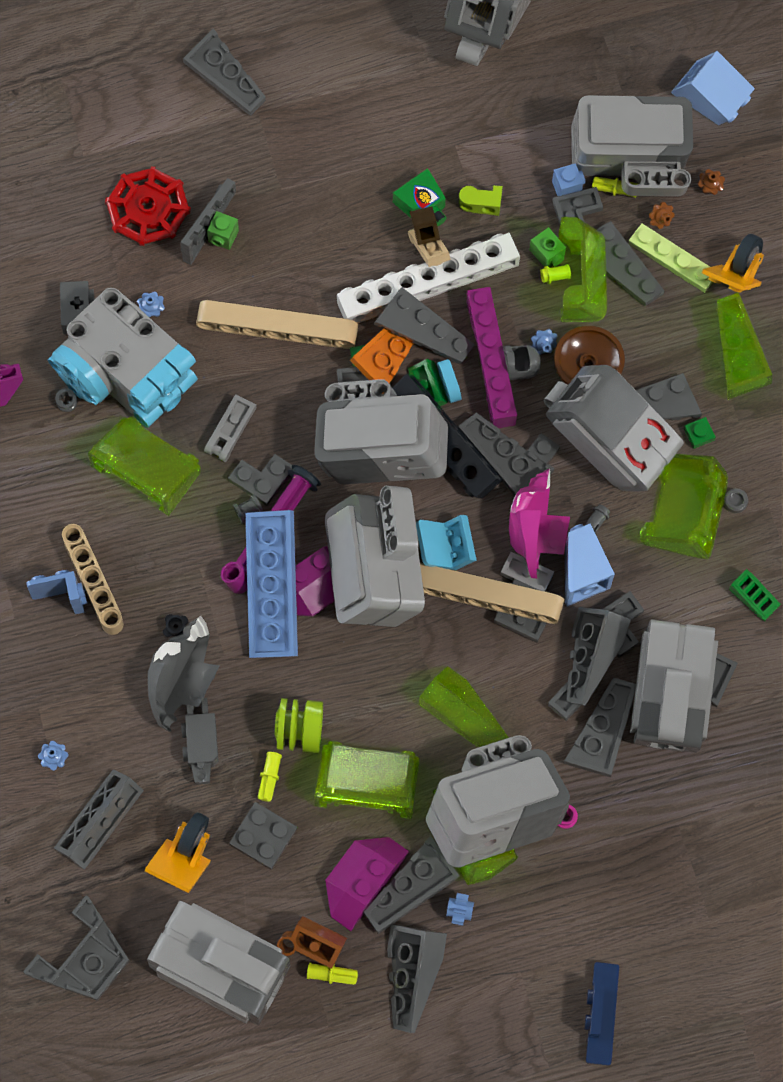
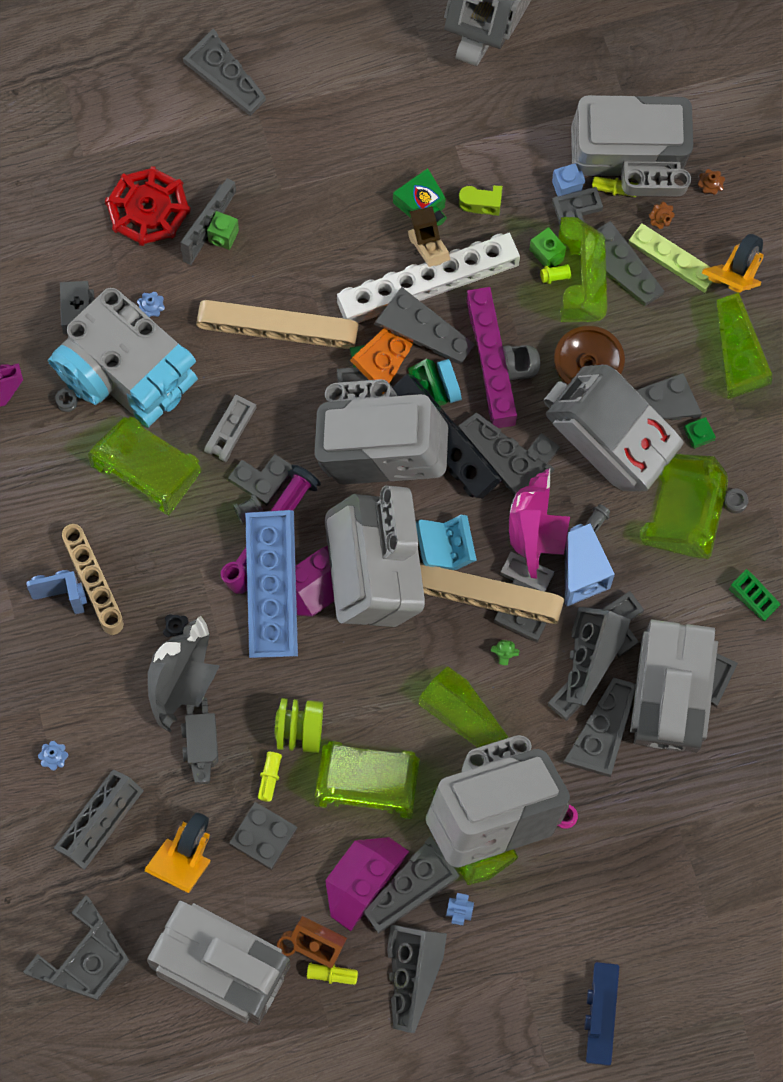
medium blue plant [531,329,557,354] -> none
light blue slope [671,51,755,125] -> none
none -> bright green plant [491,640,520,665]

